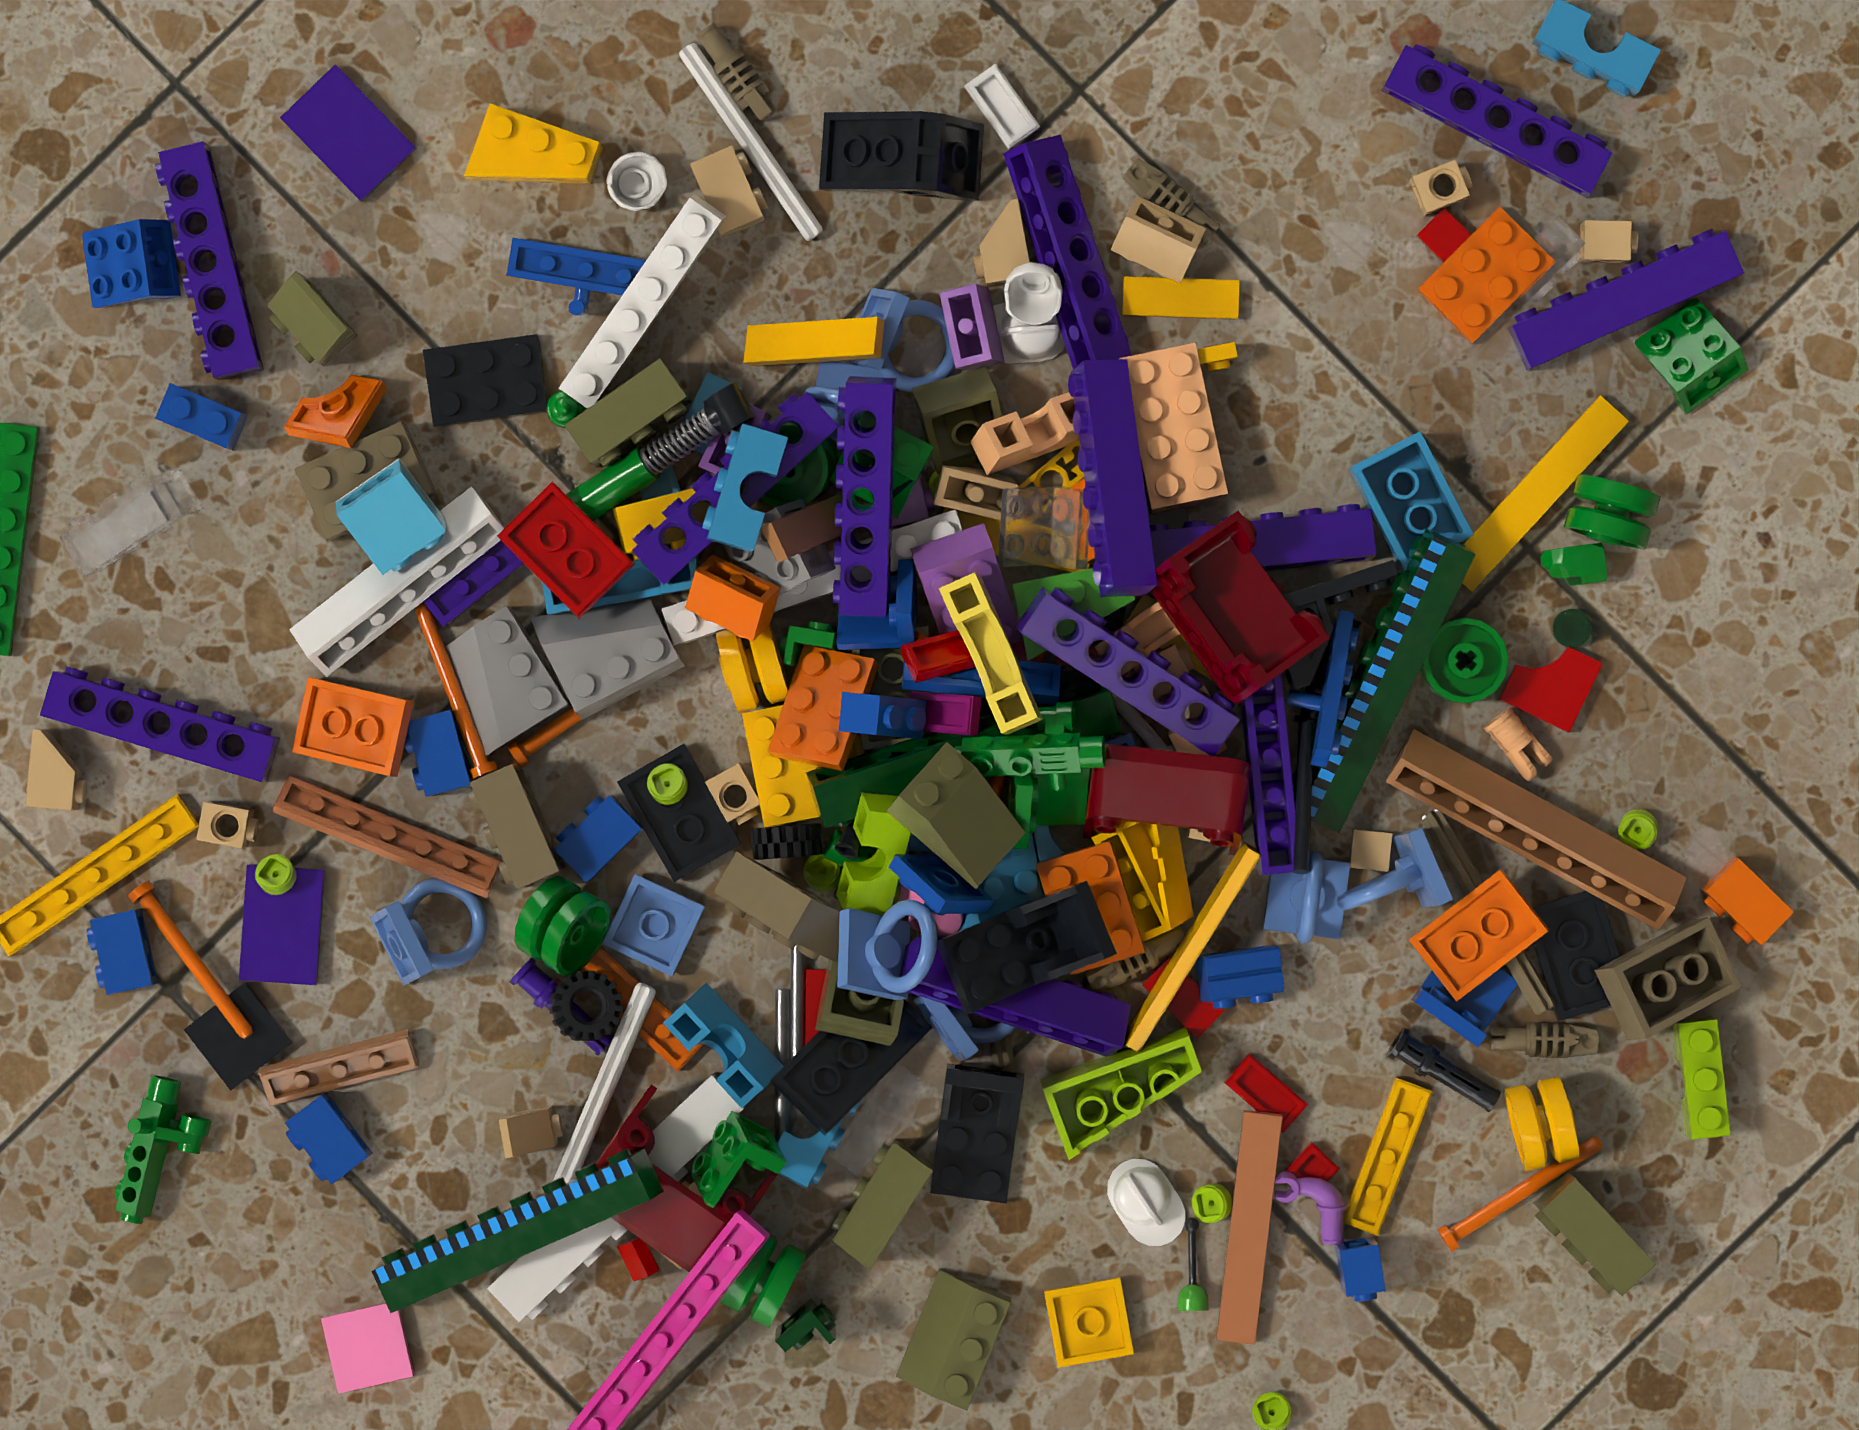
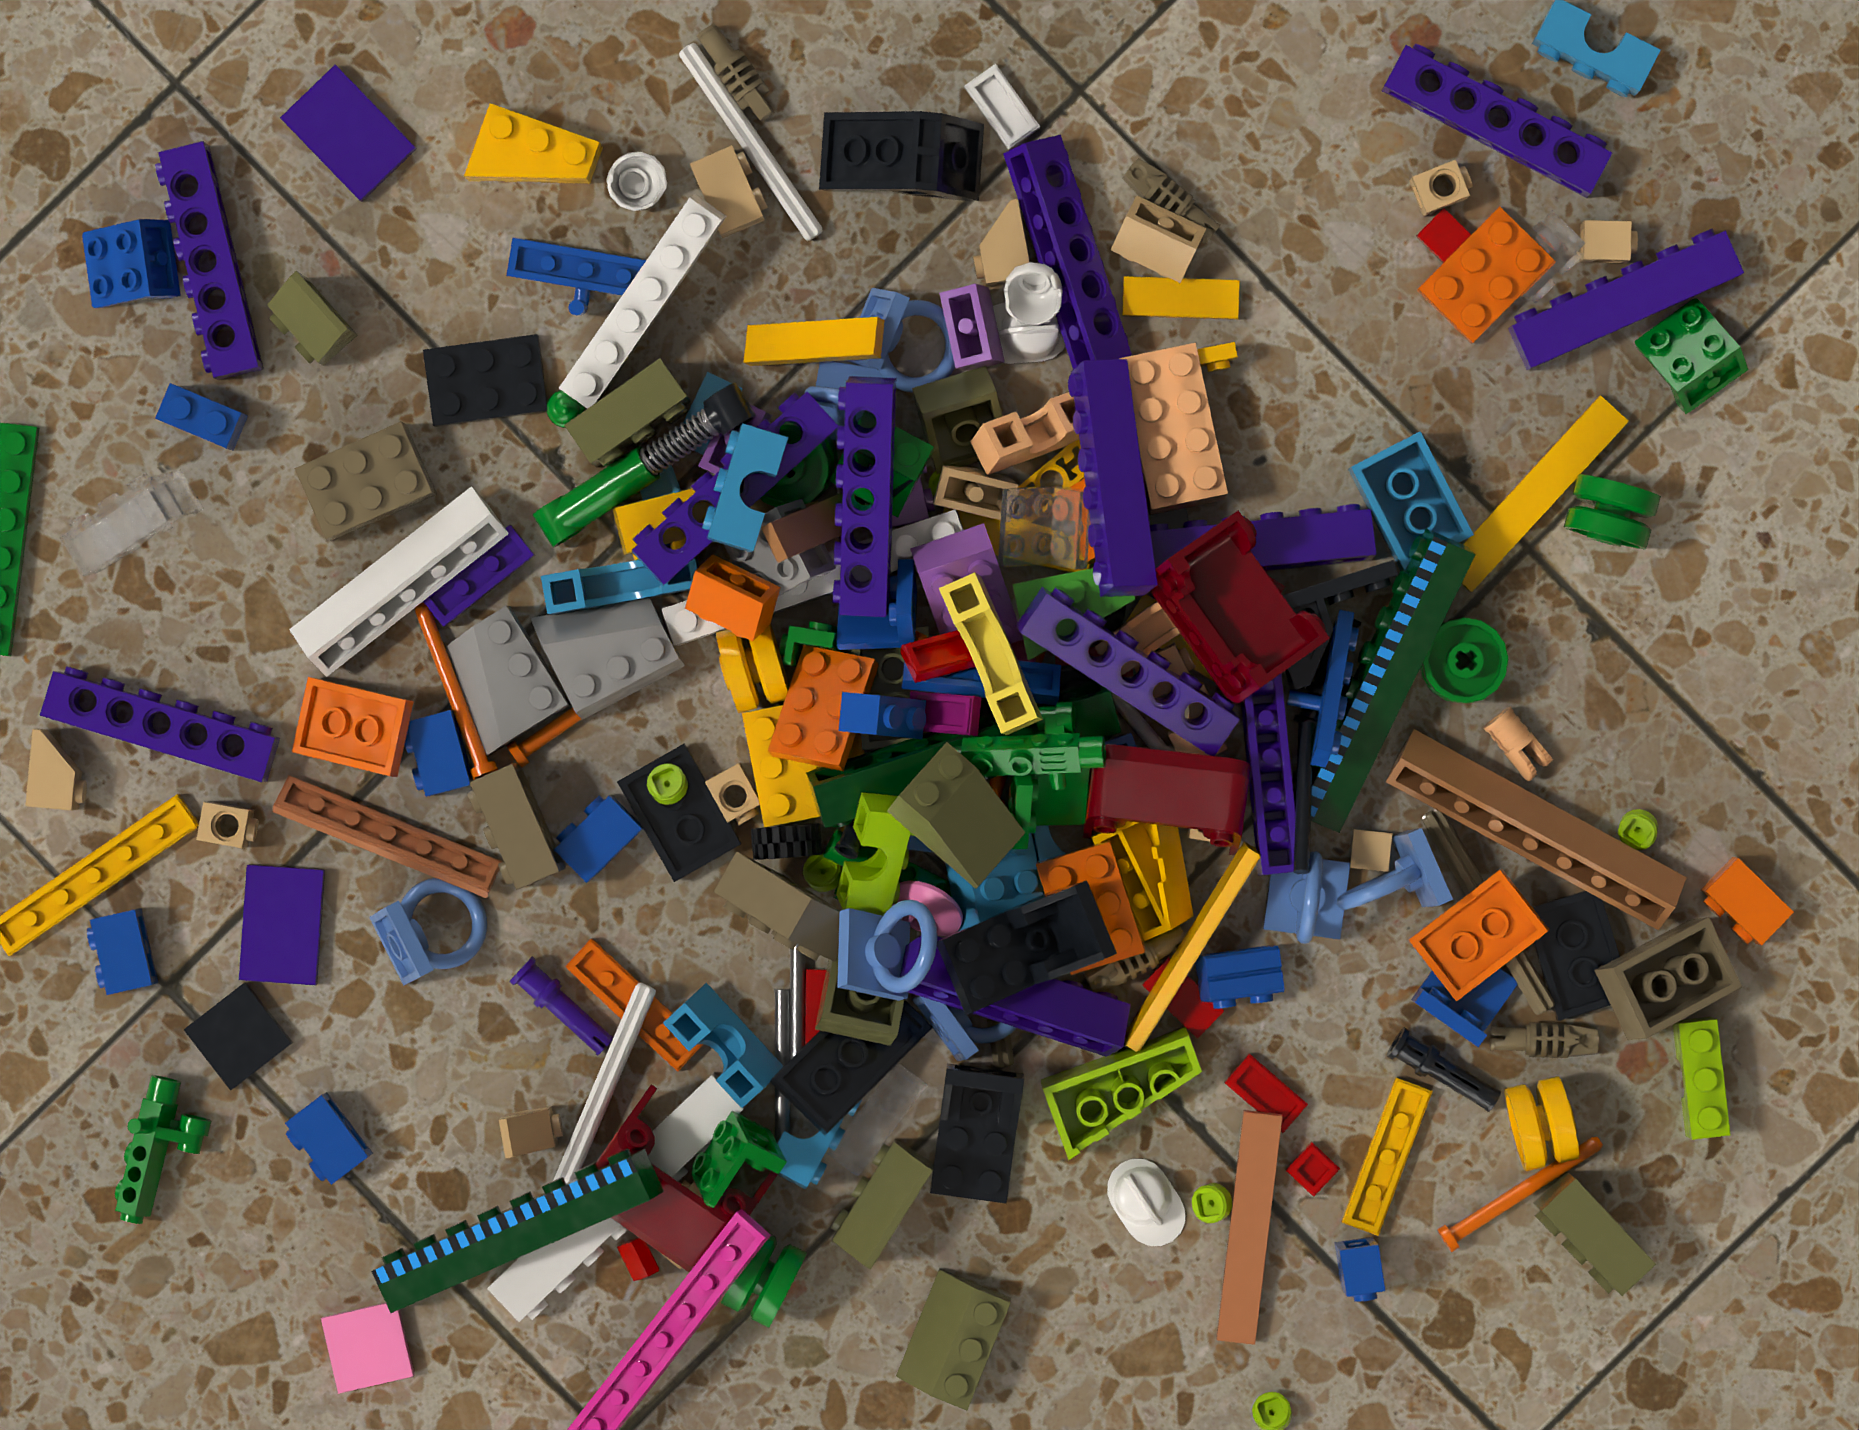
orange bar [128,880,253,1039] -> none
lime tile [255,854,296,895] -> none
medium nougat tile [259,1029,419,1107] -> none
orange tile [284,374,387,448] -> none
medium azure piece [336,458,446,575] -> none
red tile [497,481,635,619] -> none
green wheel [514,875,611,976] -> none
black tyre [549,971,623,1042] -> none
medium blue plate [602,874,705,976] -> none
dark green bracket [775,1299,837,1353] -> none
blue plate [889,854,994,916] -> none
yellow plate [1044,1276,1134,1368] -> none
hinge [1177,1217,1209,1311] -> none
medium lavender piece [1275,1171,1347,1245] -> none
red tile [1498,647,1603,733] -> none
green rock [1540,542,1607,586] -> none
clear green tile [1551,609,1591,648] -> none

